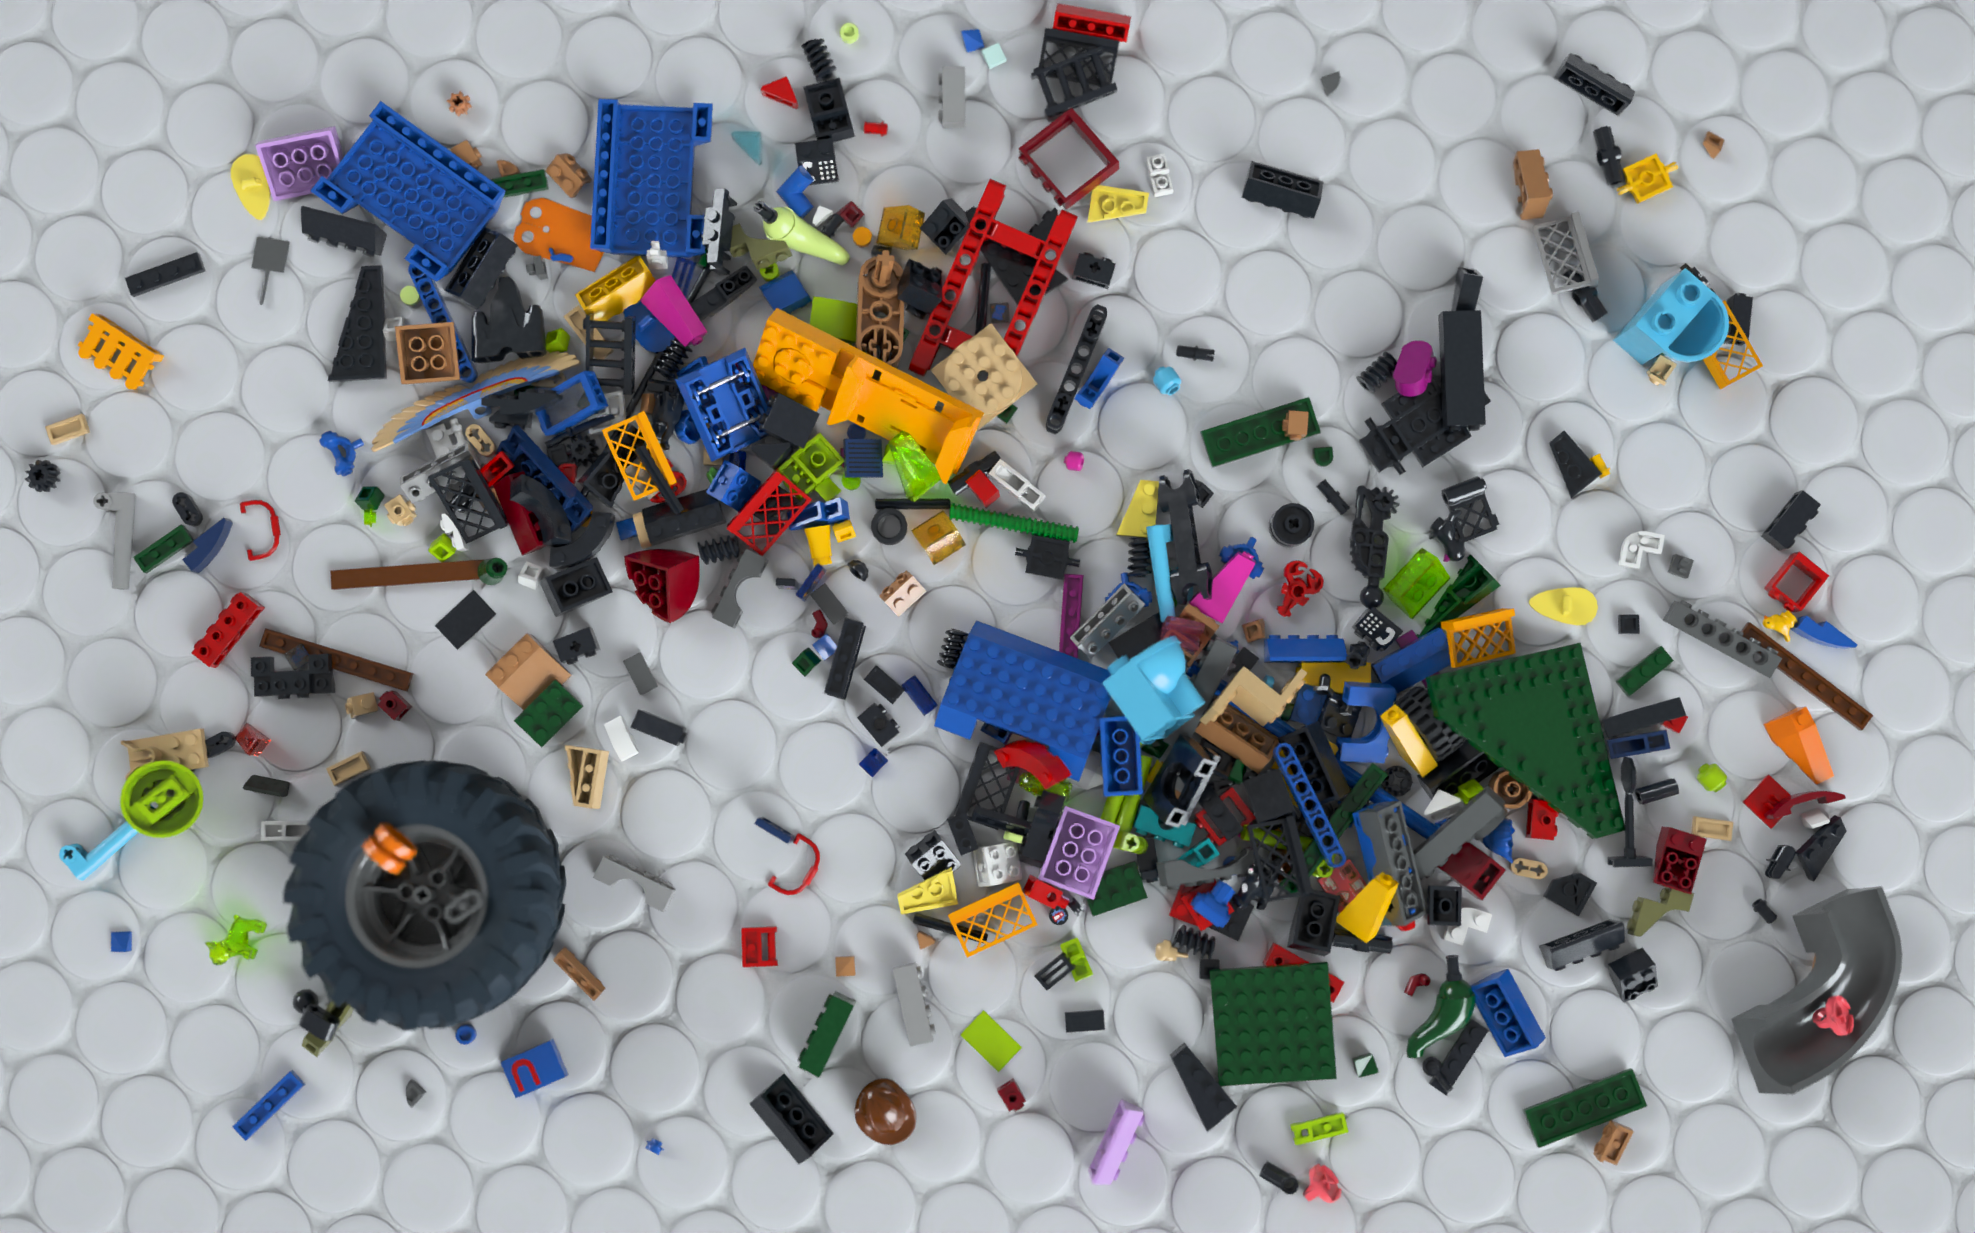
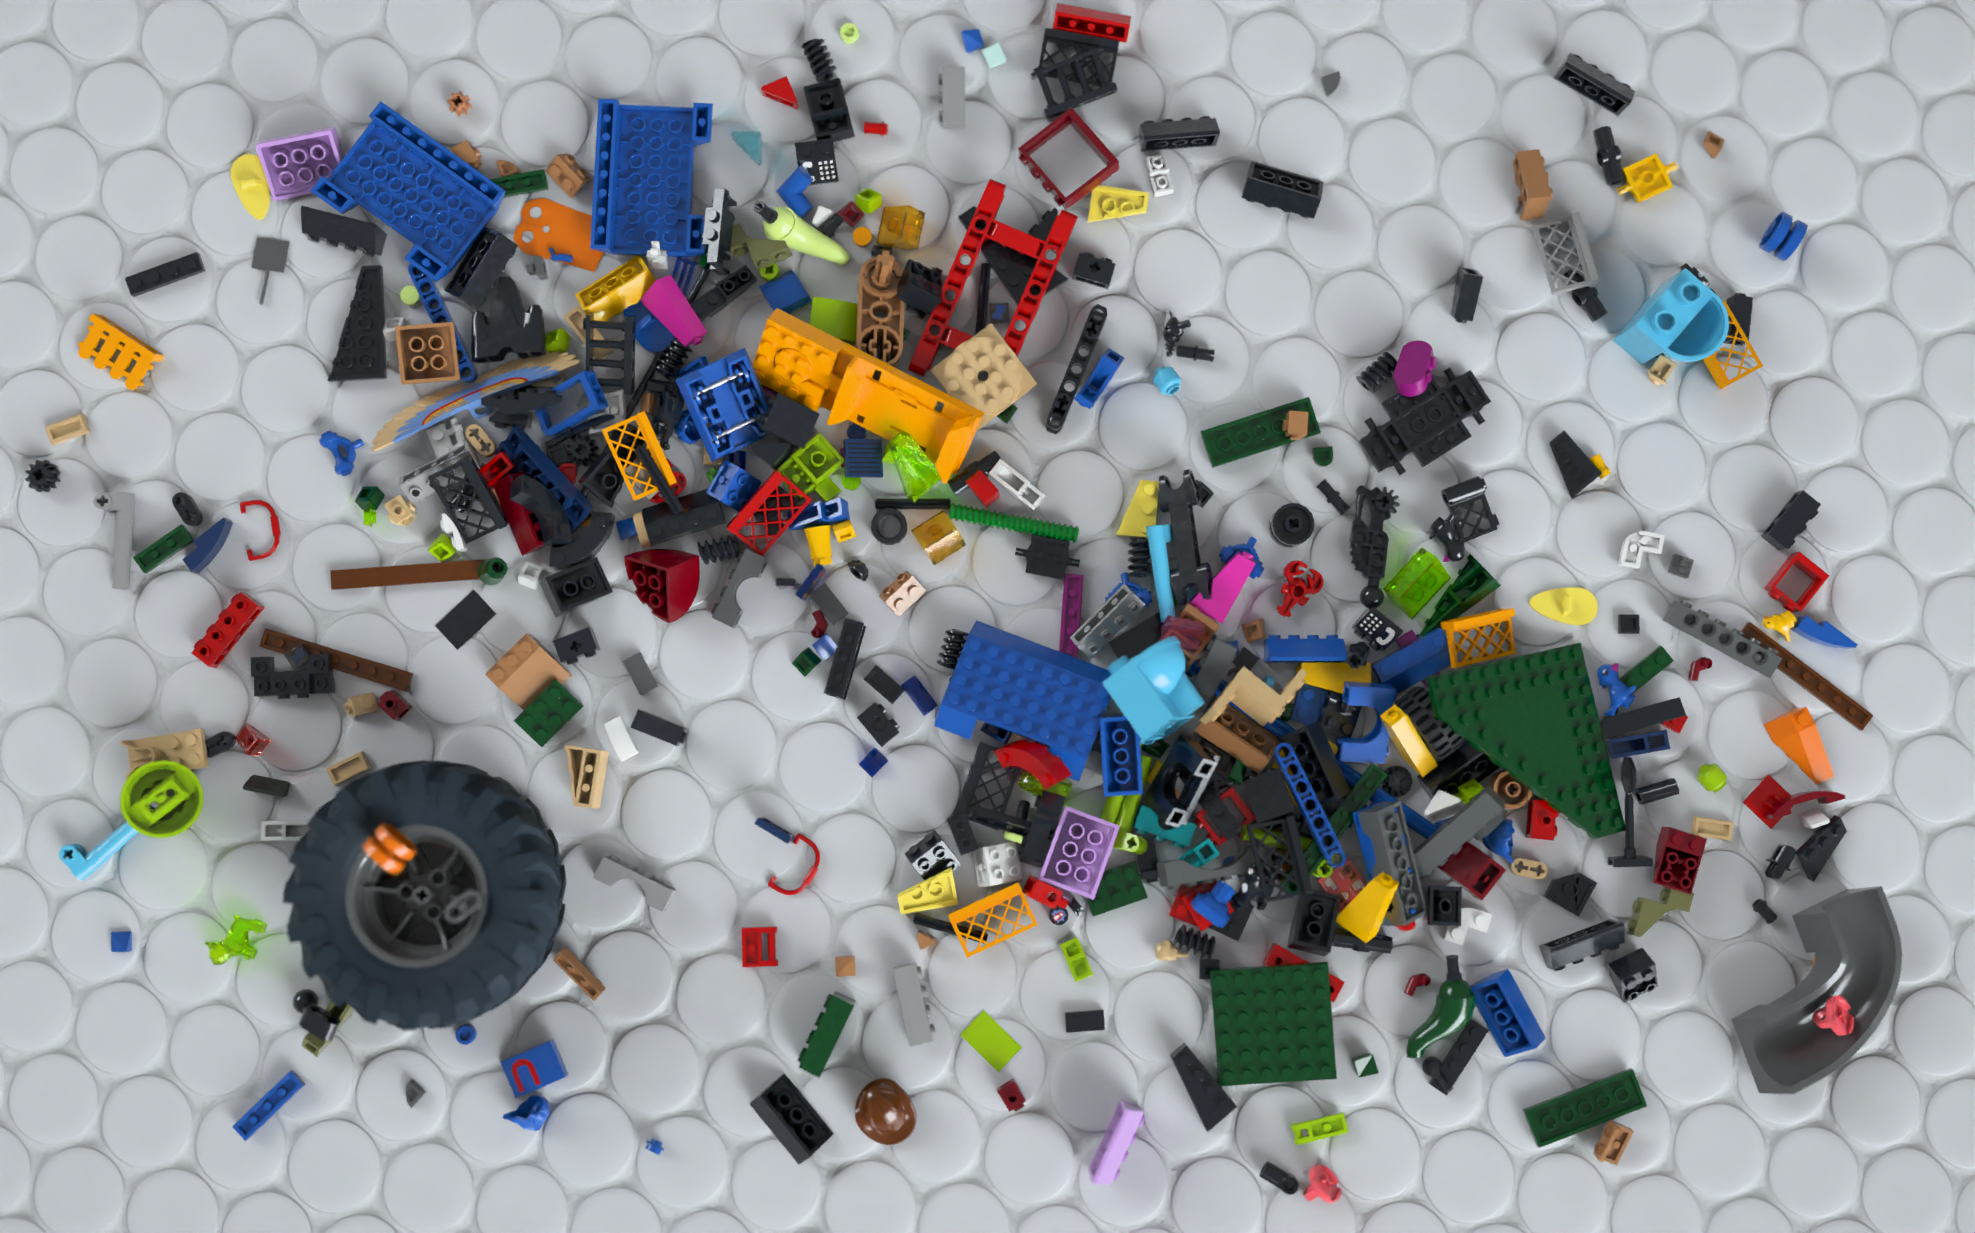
black slope [920,198,970,255] -> none
black tile [1034,951,1076,991] -> none
dark pink piece [1064,451,1084,471] -> none
black piece [1313,674,1334,695] -> none
black brick [1438,310,1486,431] -> none
none -> blue hair [503,1095,550,1131]
none -> lime slope [855,188,882,214]
none -> black slope [1139,116,1220,152]
none -> black piece [1163,310,1191,357]
none -> blue animal [1597,663,1636,716]
none -> dark red arm [1688,657,1713,681]
none -> blue wheel [1759,212,1808,261]

